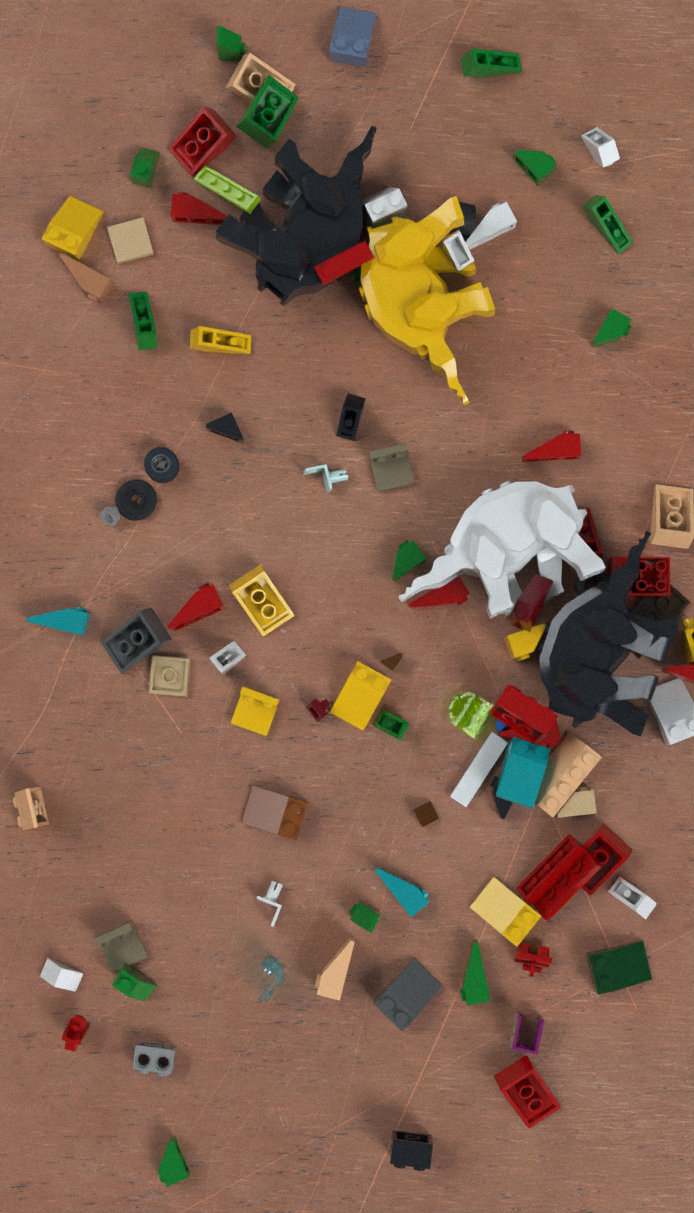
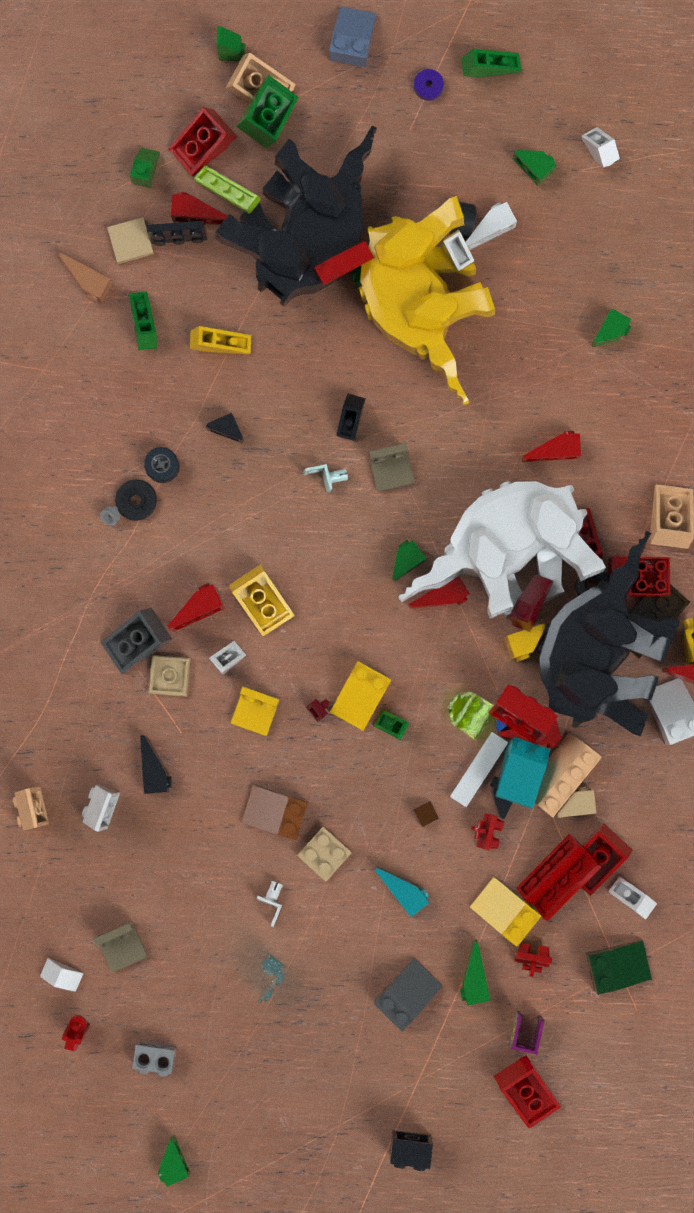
teal slope [26,606,91,636] -> none
yellow slope [42,196,104,261] -> none
green slope [112,963,157,1001] -> none
light nougat slope [314,937,355,1001] -> none
green slope [349,901,380,933] -> none
white slope [362,186,407,229] -> none
reddish brown slope [380,653,403,671] -> none
green slope [581,195,633,254] -> none
none -> white slope [82,785,121,832]
none -> black slope [140,735,172,794]
none -> black plate [147,221,208,246]
none -> tan plate [297,826,352,882]
none -> dark purple piece [414,69,444,101]
none -> red hips [471,813,504,851]

